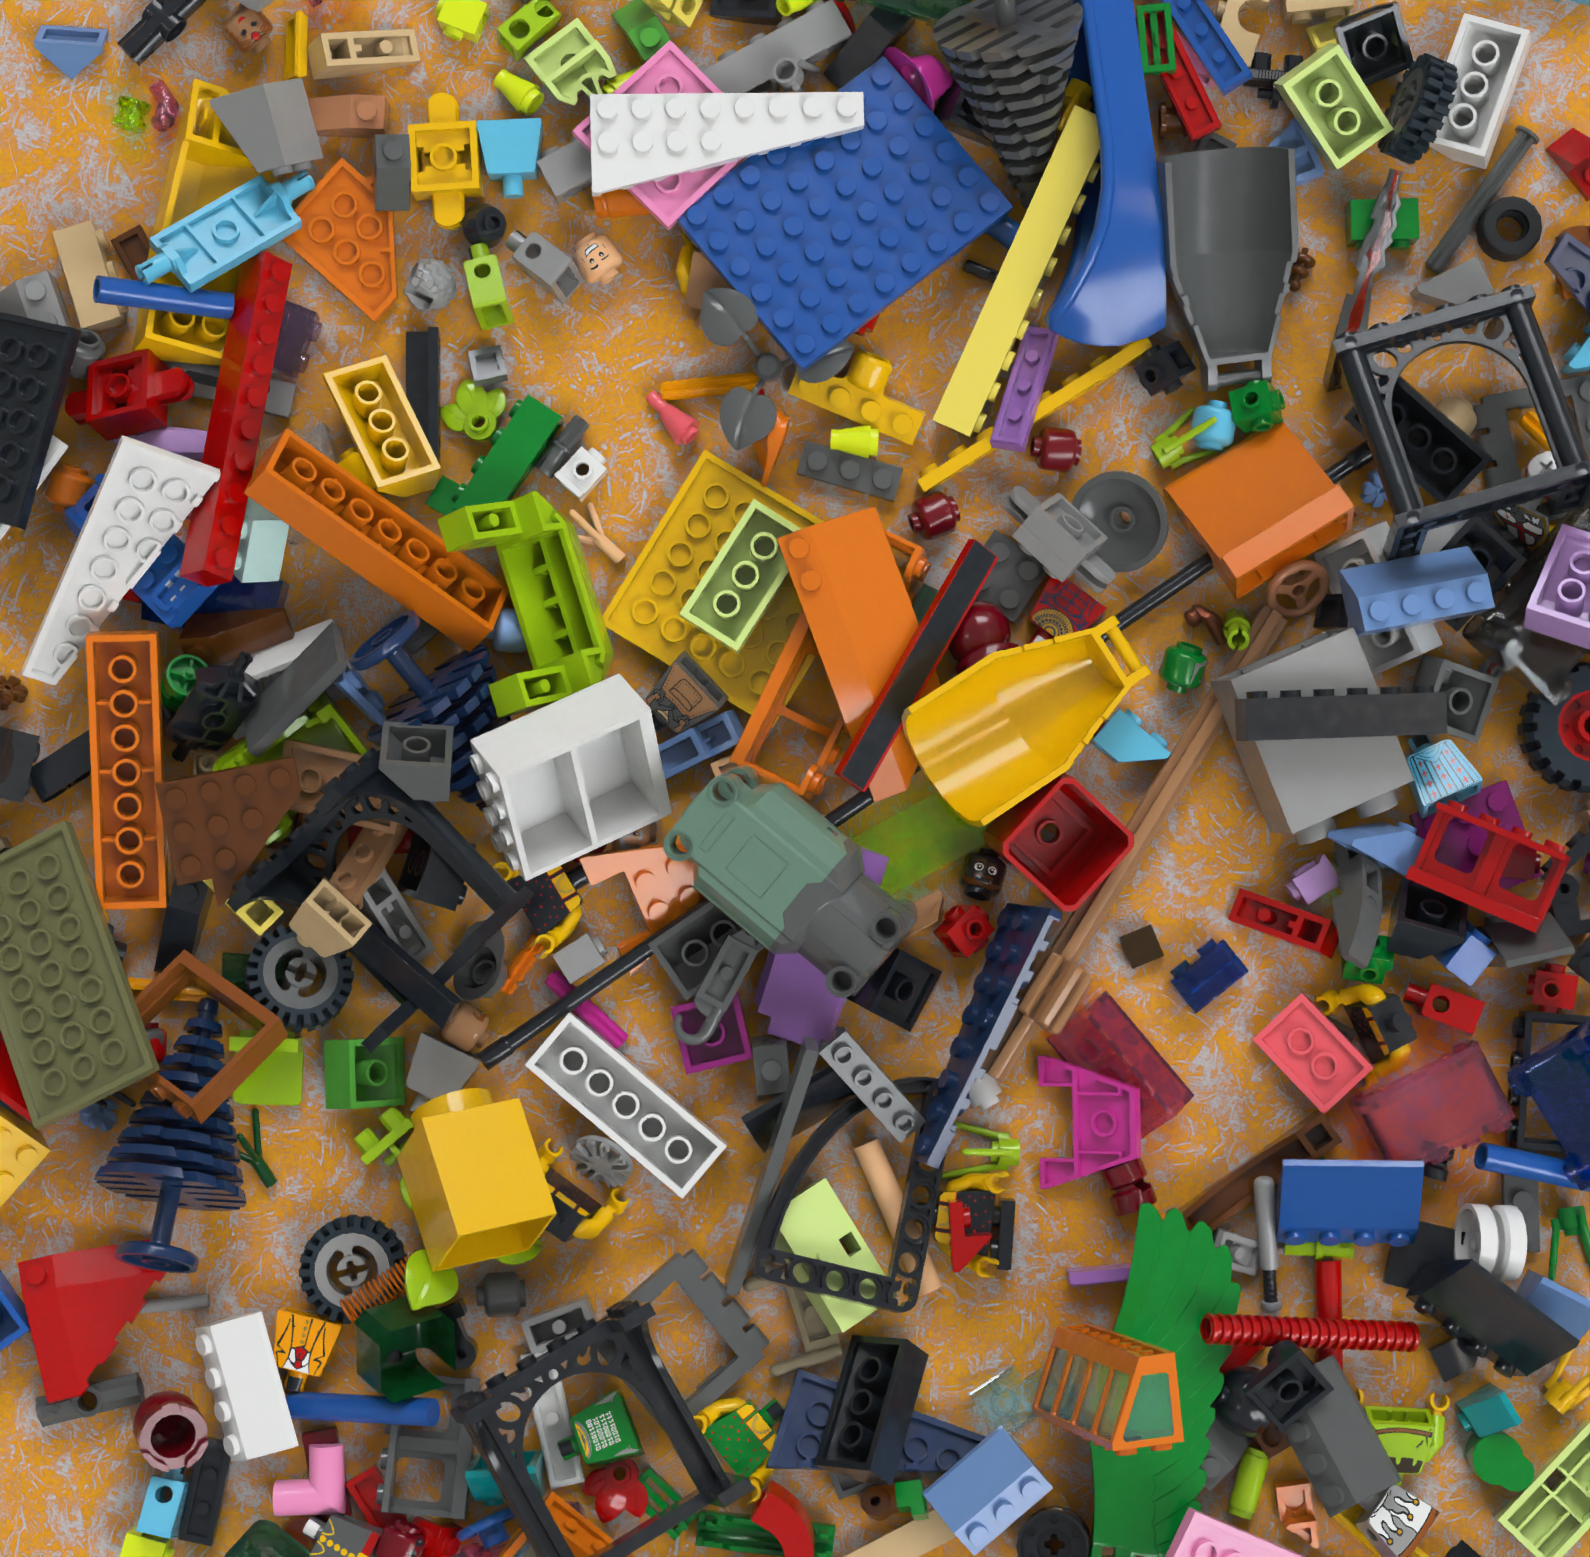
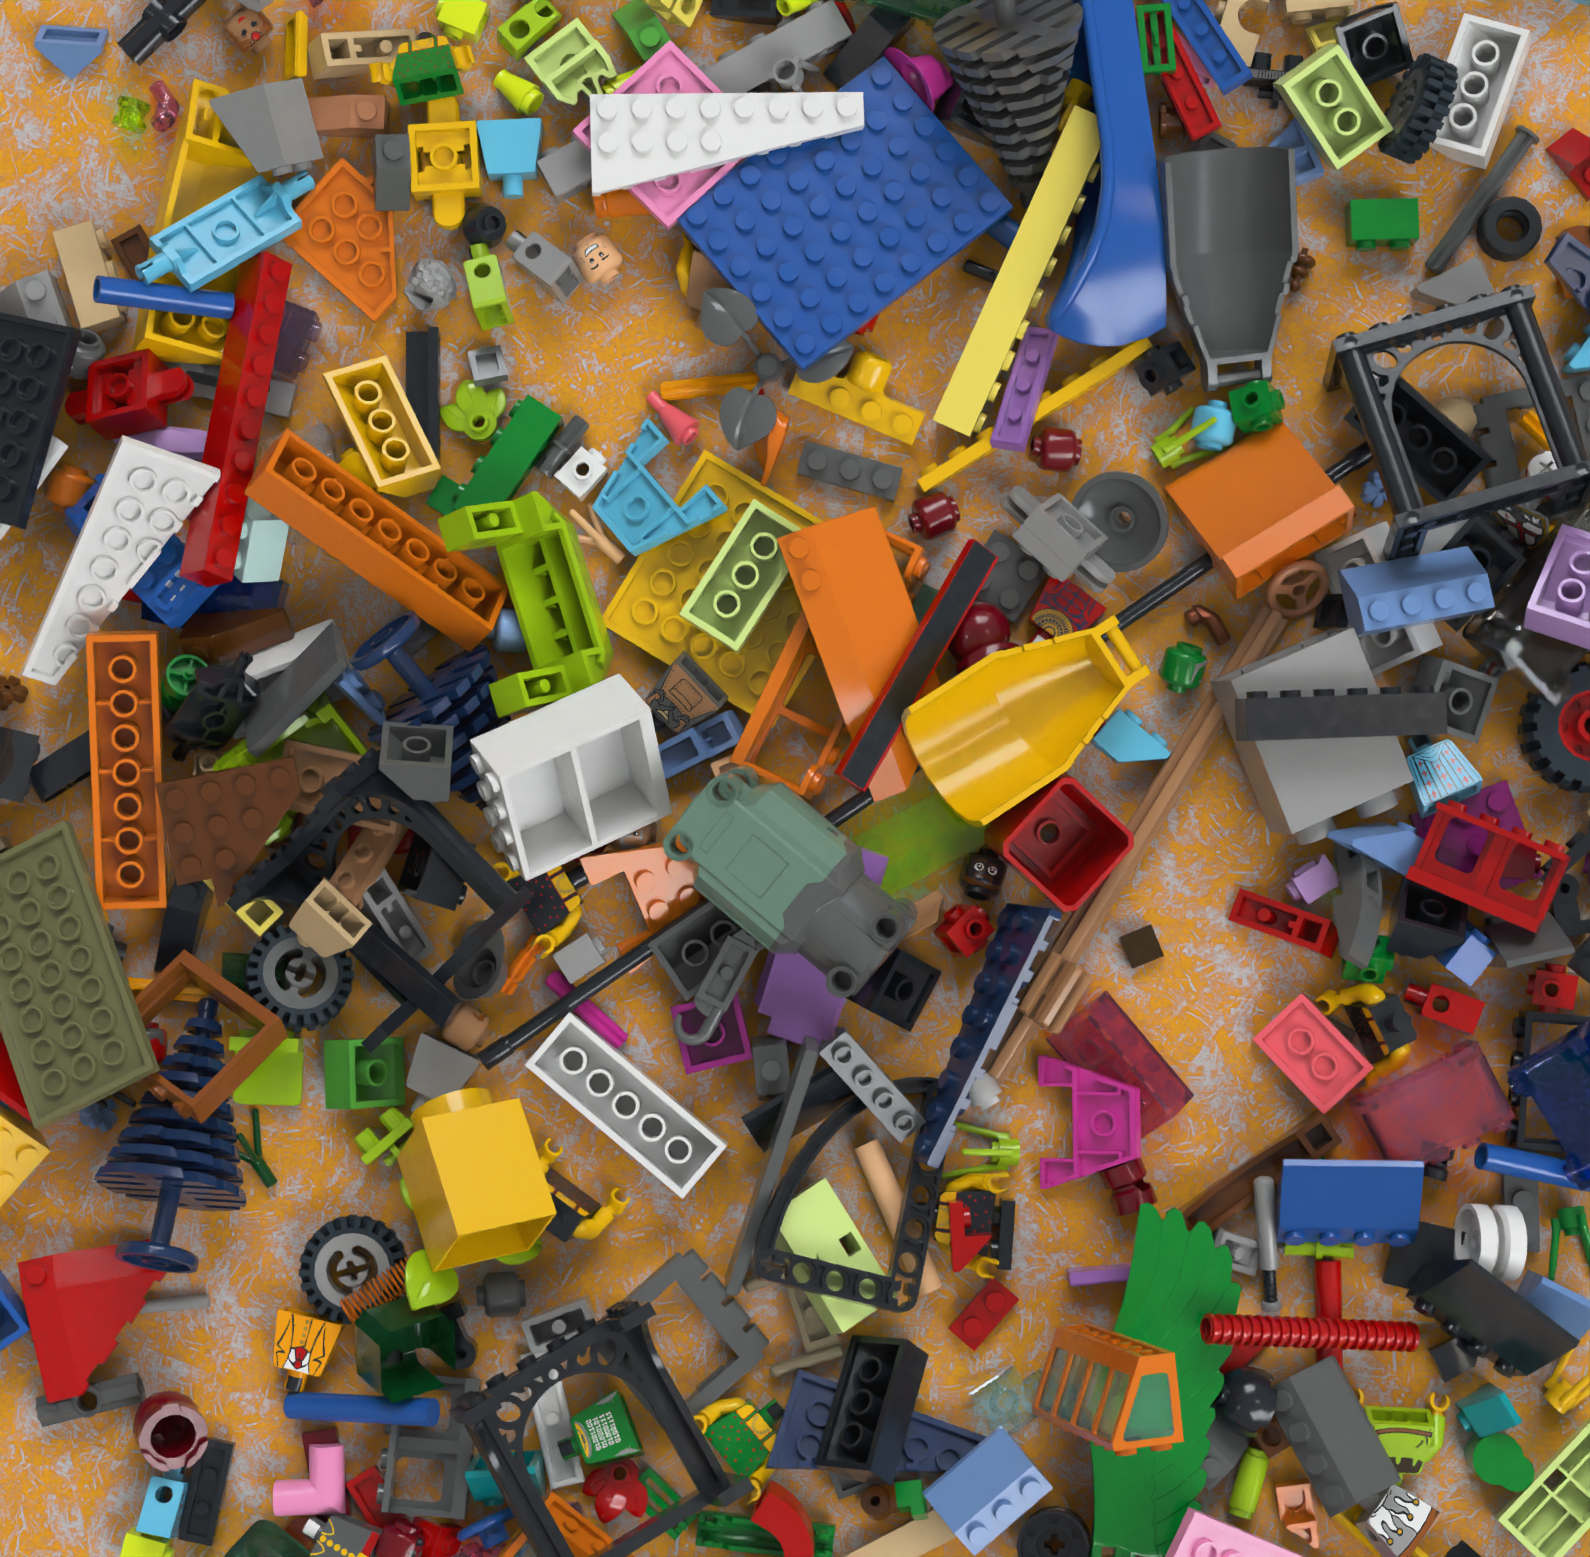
white slope [195,1311,299,1462] -> none
light grey wheel [570,1135,633,1188] -> none
neon yellow cone [830,425,879,459] -> none
clear blue brick [1167,938,1249,1014] -> none
lime pin [1223,608,1251,651] -> none
black slope [1242,1340,1334,1433] -> none
dark grey sword [1333,168,1403,340] -> none
none -> green torso [368,32,475,106]
none -> medium azure wing [592,418,728,556]
none -> red plate [948,1278,1019,1351]

